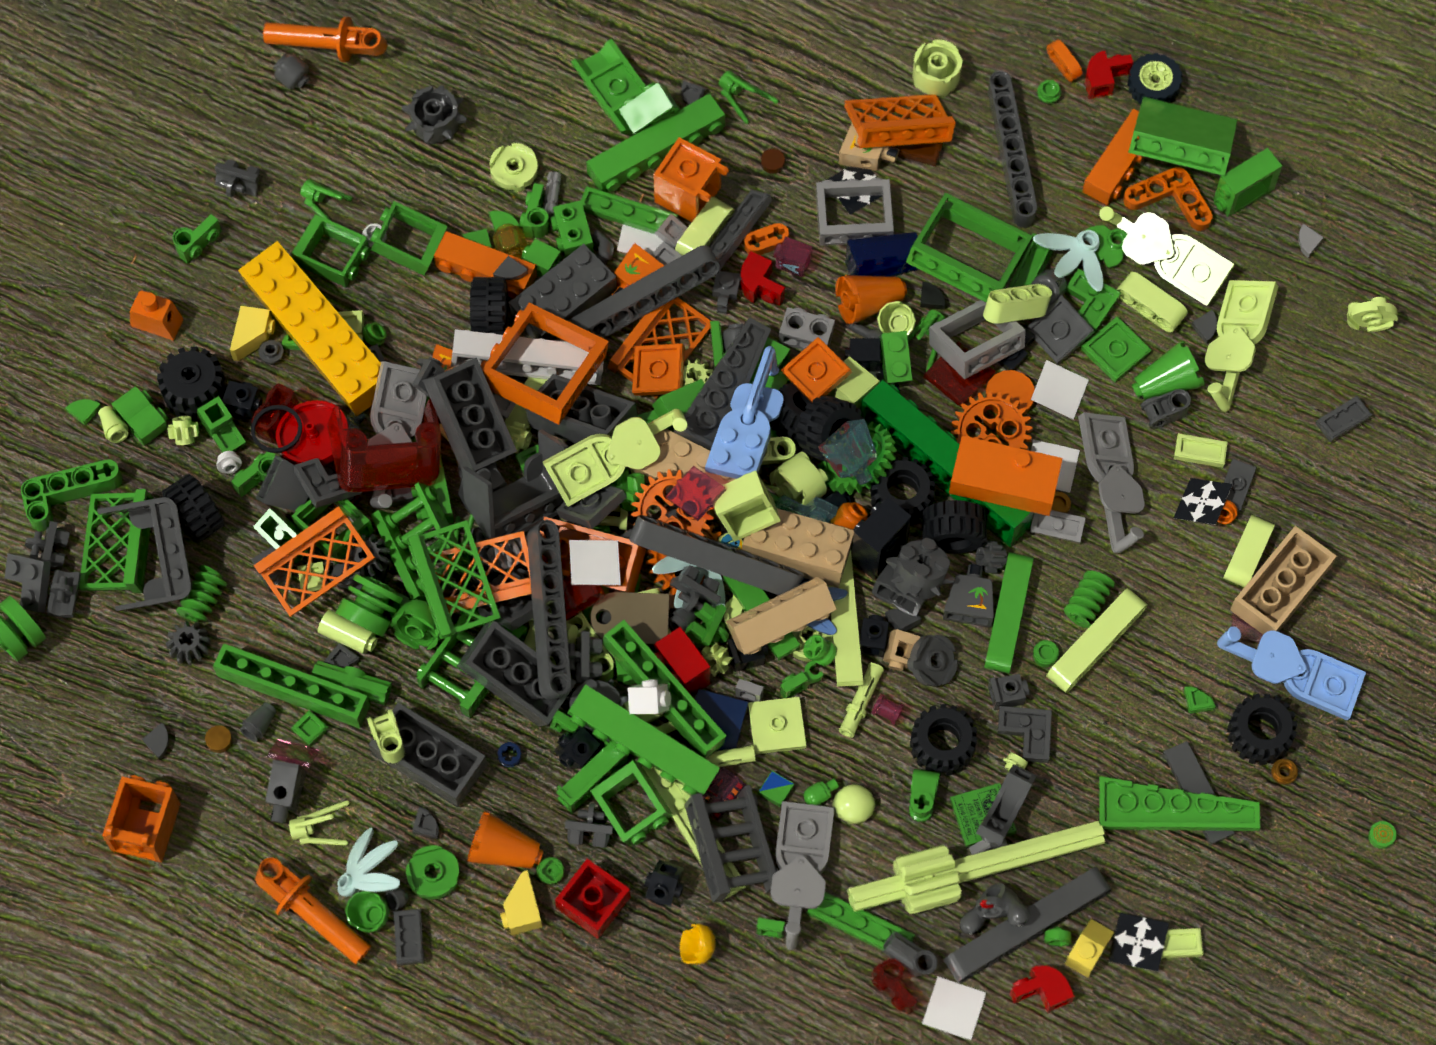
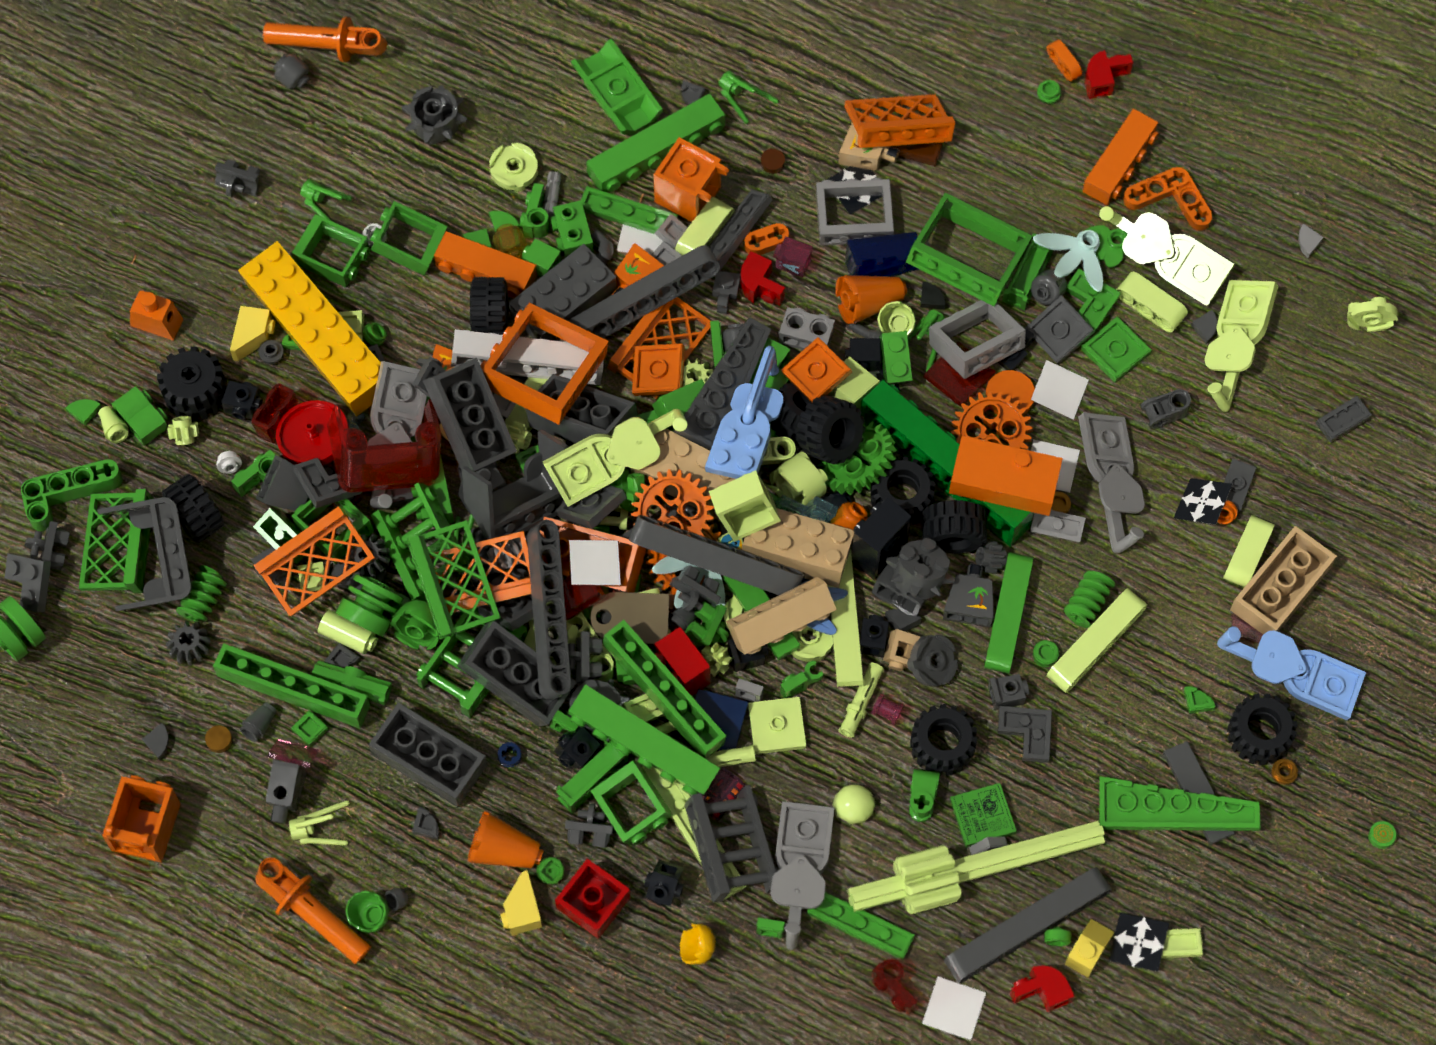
dark grey hips [47,570,81,618] -> none
bright green plate [172,214,222,264] -> none
bright green brick [197,396,246,453] -> none
black piece [251,405,302,453] -> none
light aqua plant [337,828,400,897] -> none
yellowish green piece [367,709,405,764] -> none
dark grey plate [394,909,424,966] -> none
bright green plate [406,845,460,899] -> none
dark grey tile [493,256,528,280] -> none
brick [619,82,679,134] -> none
white brick [628,680,671,714] -> none
clear pink piece [666,466,726,521] -> none
bright green tile [758,771,794,808] -> none
bright green wheel [803,635,837,666] -> none
bright green cylinder [804,778,839,806] -> none
clear light blue torso [818,419,877,485] -> none
dark grey piece [882,931,937,977] -> none
yellowish green brick [913,40,962,97] -> none
dark grey head [960,883,1030,935] -> none
dark grey arch [976,764,1037,846] -> none
yellowish green beam [983,284,1052,324] -> none
dark grey beam [988,71,1037,228] -> none
yellowish green plate [1003,752,1028,771] -> none
black wheel [1127,53,1182,105] -> none
bright green panel [1128,97,1237,176] -> none
bright green cone [1132,341,1205,400] -> none
yellowish green tile [1173,433,1228,468] -> none
bright green window [1213,148,1282,217] -> none

